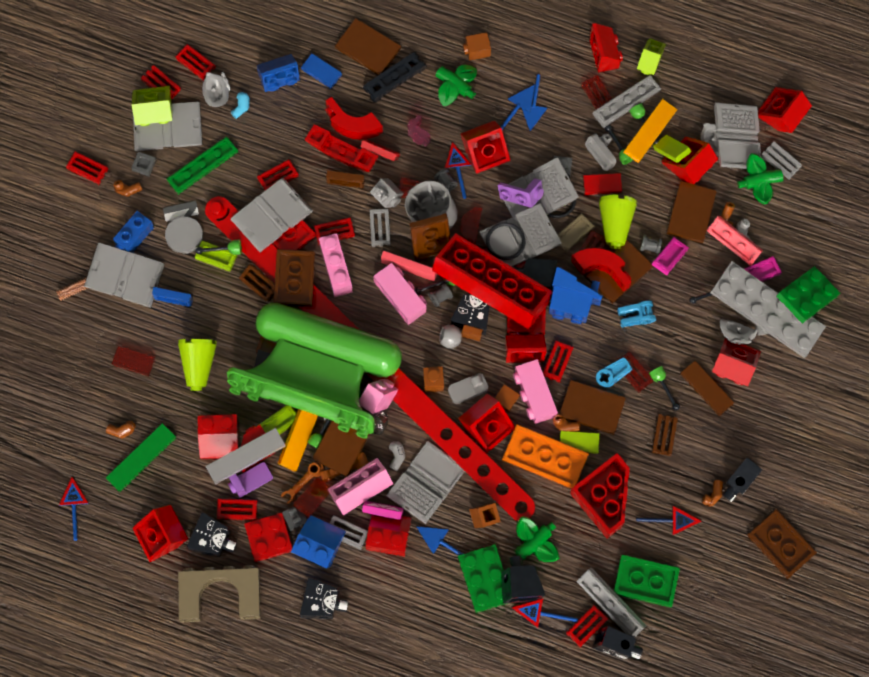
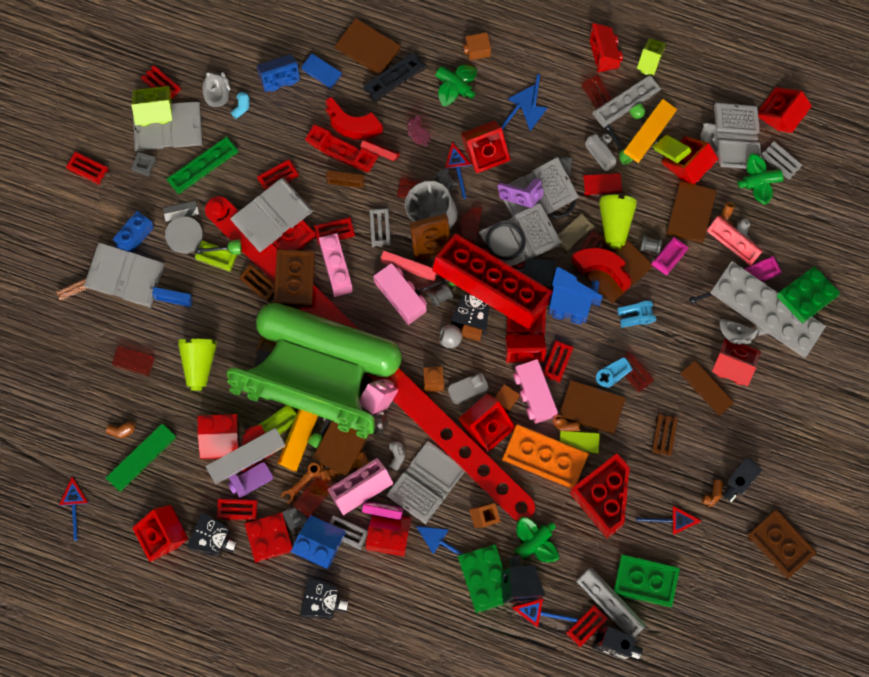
dark orange arm [113,180,142,197] -> none
red tile [175,44,216,81] -> none
dark tan arch [178,565,261,623] -> none
light grey brick [370,178,404,208] -> none
hinge [649,366,680,411] -> none

